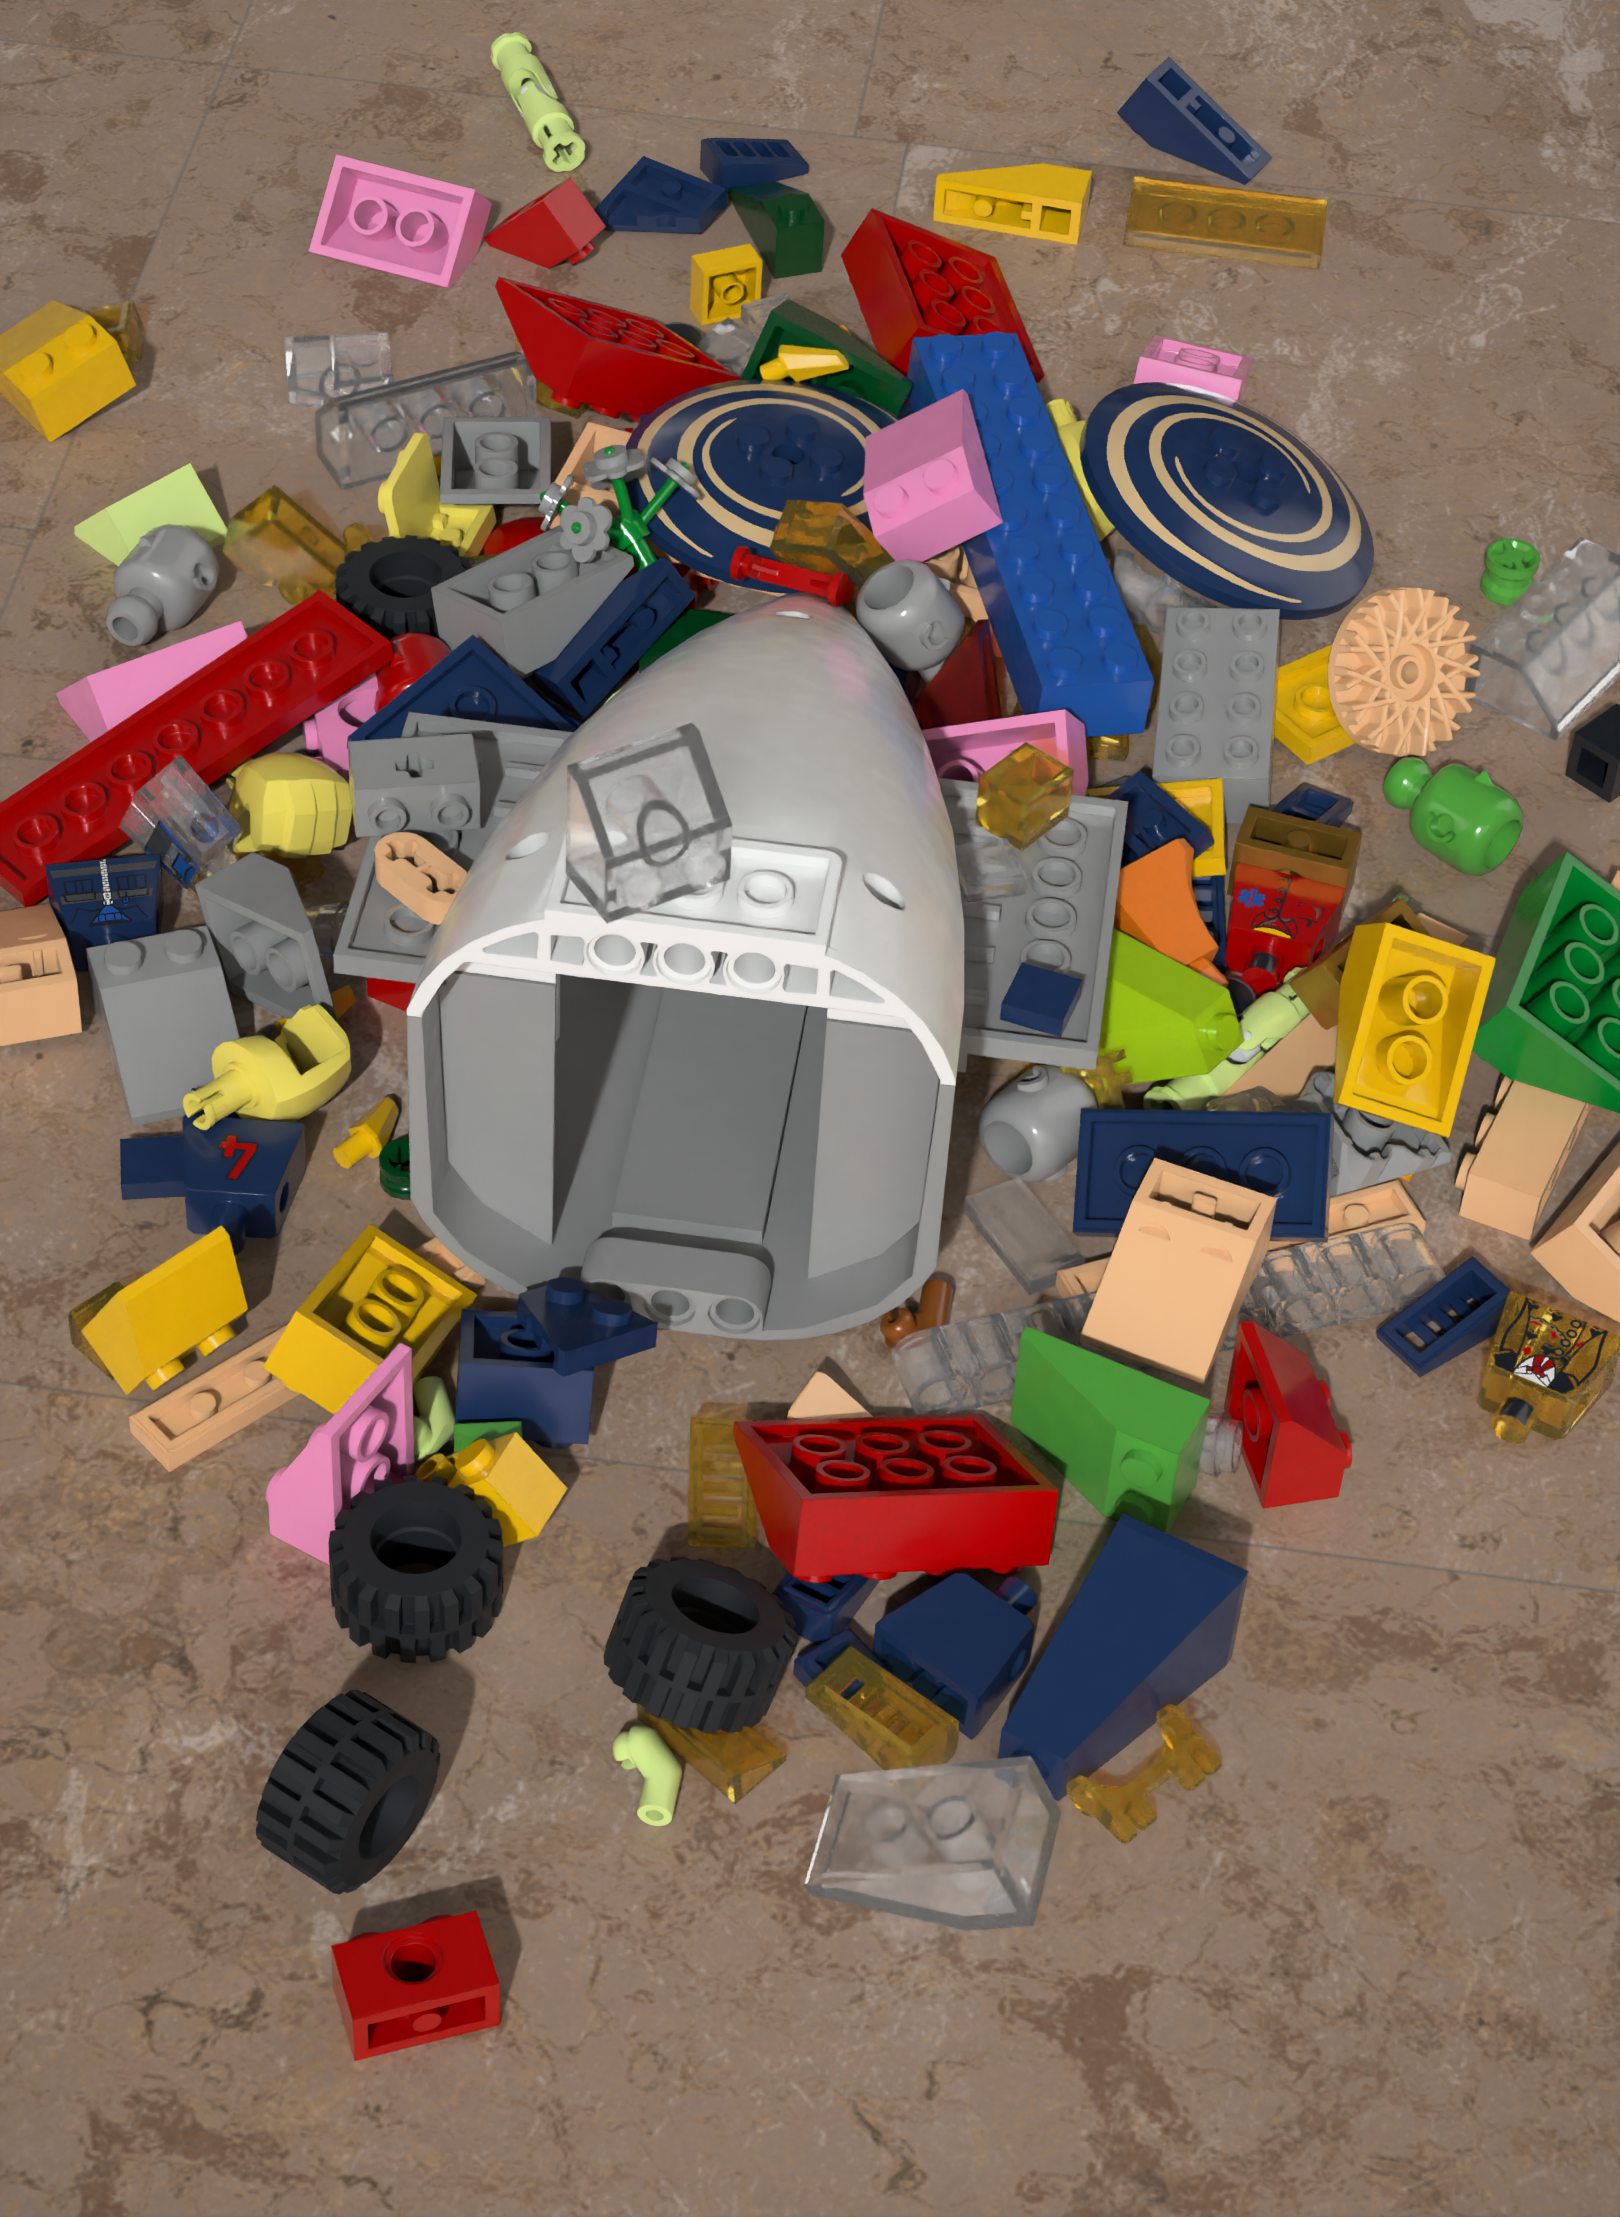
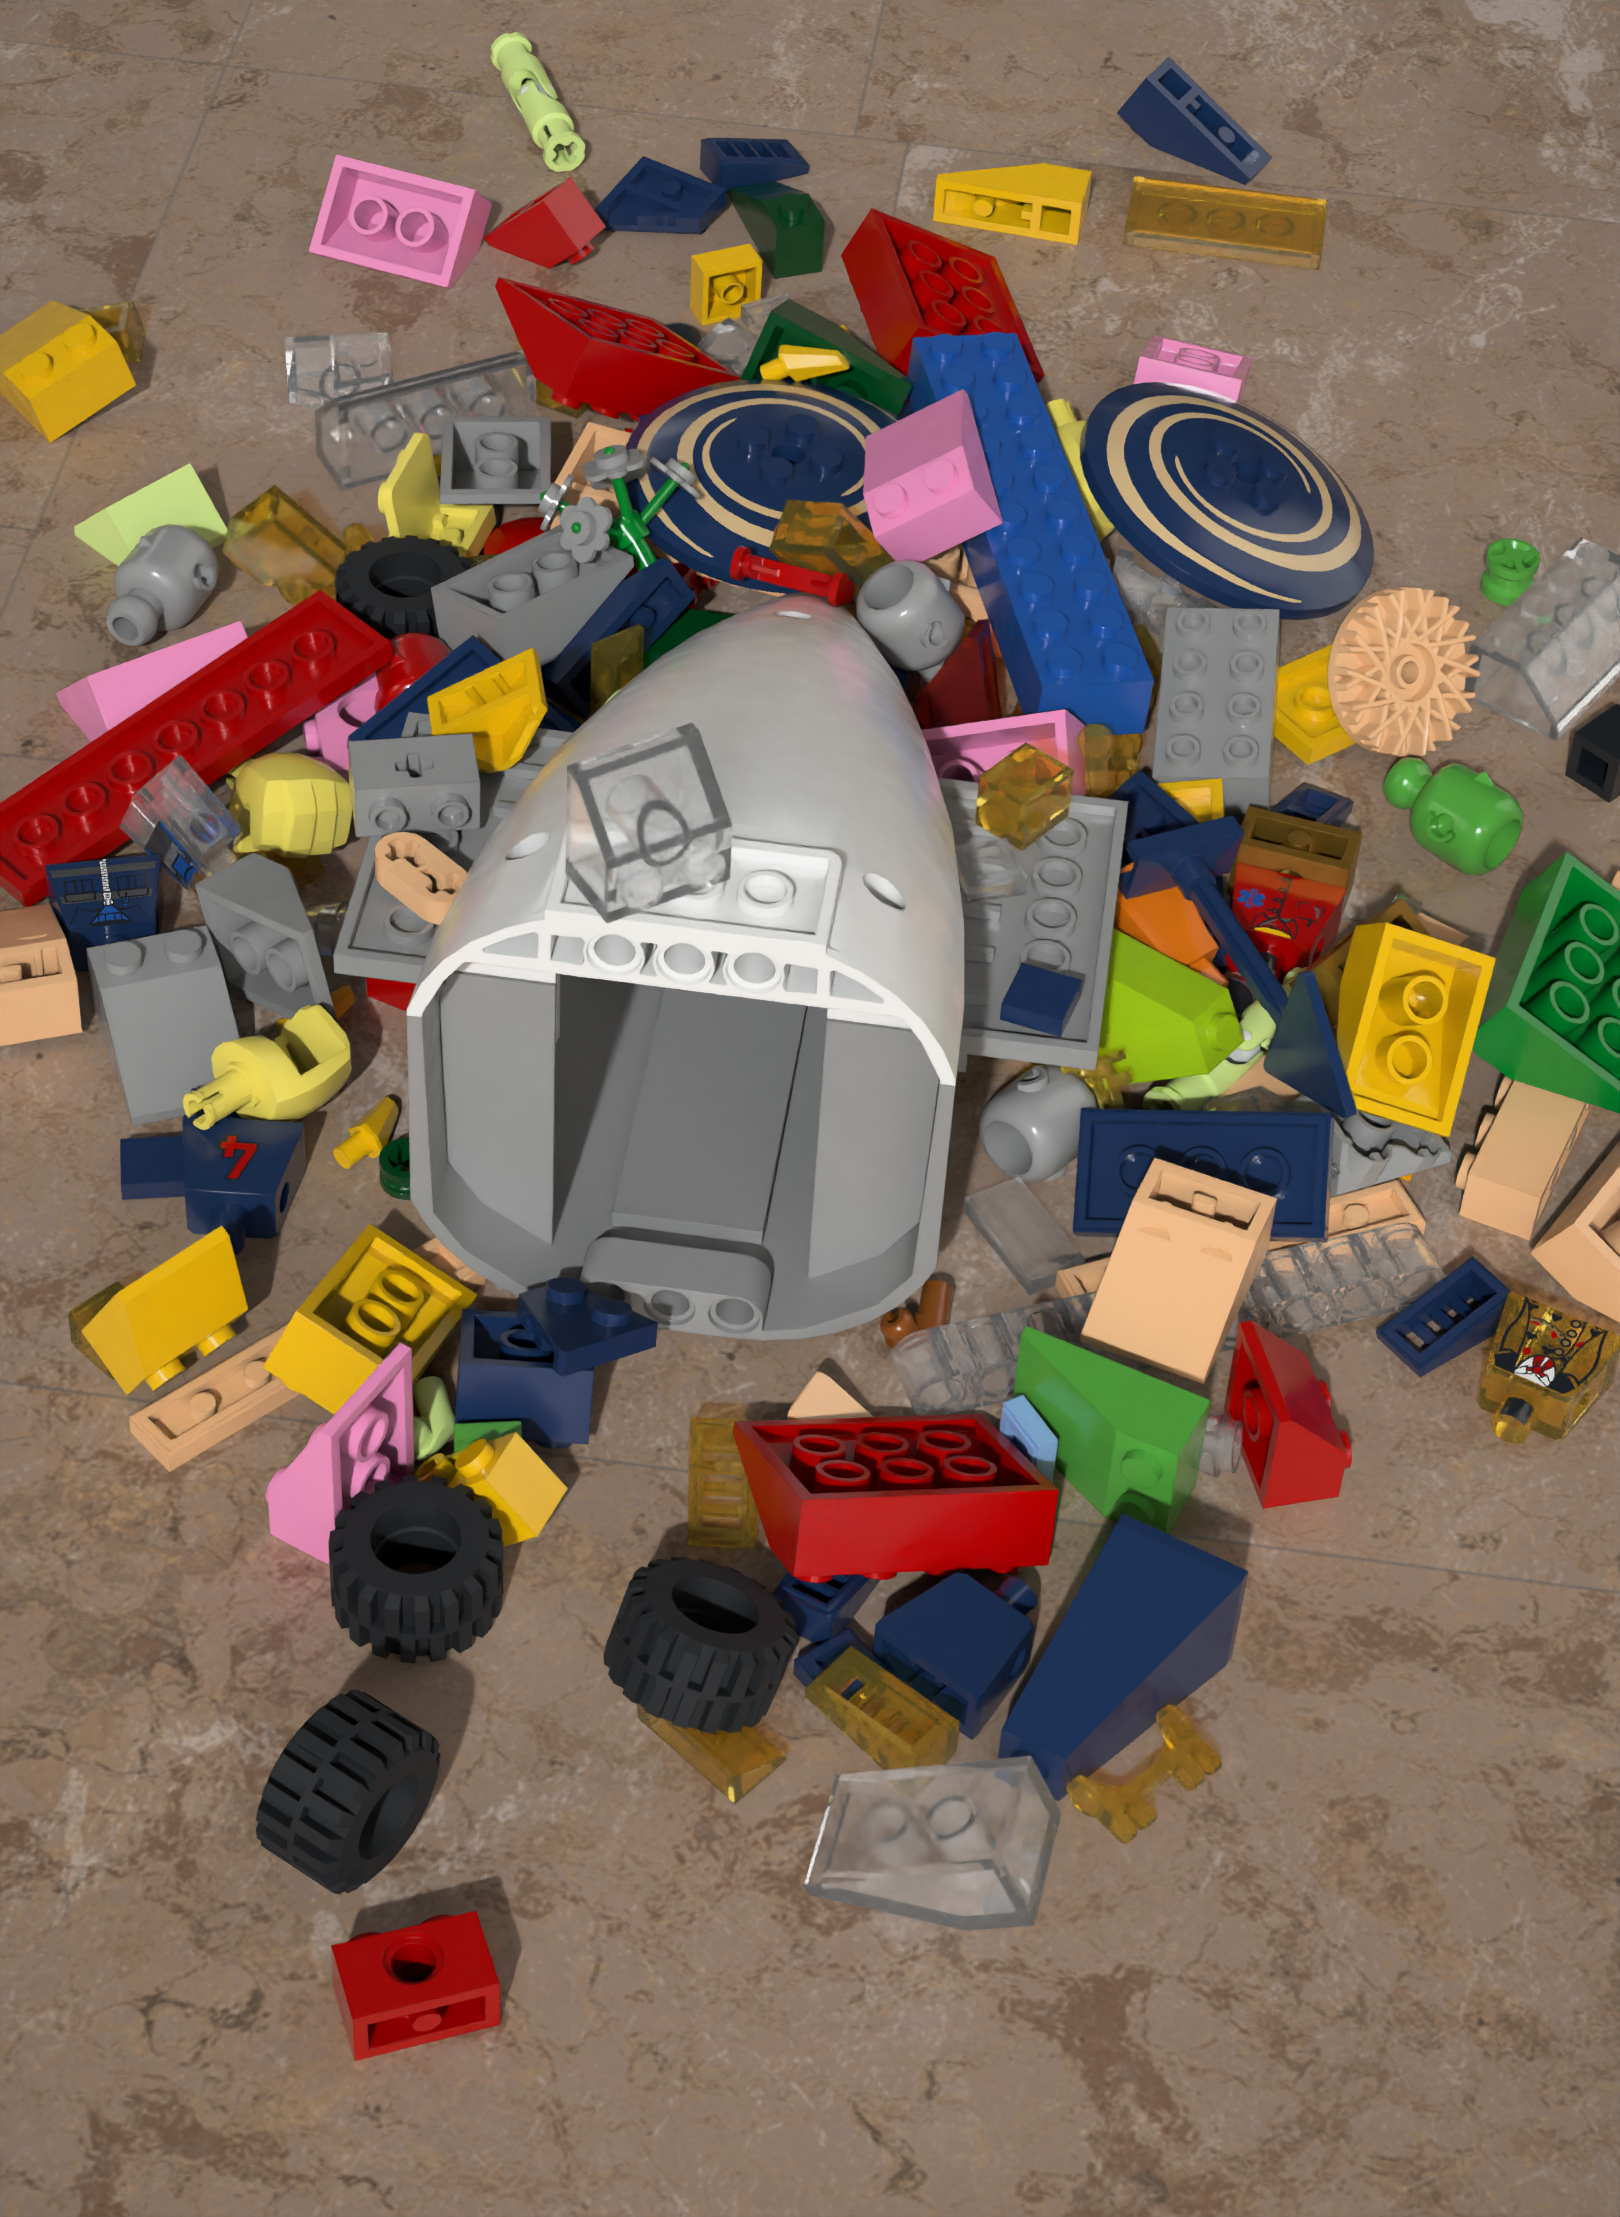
yellowish green arm [612,1725,682,1826] -> none
none -> yellow slope [427,647,548,773]
none -> clear yellow slope [590,624,644,717]
none -> light blue tile [999,1395,1058,1482]
none -> clear yellow piece [1077,724,1143,794]
none -> dark blue piece [1118,815,1357,1118]

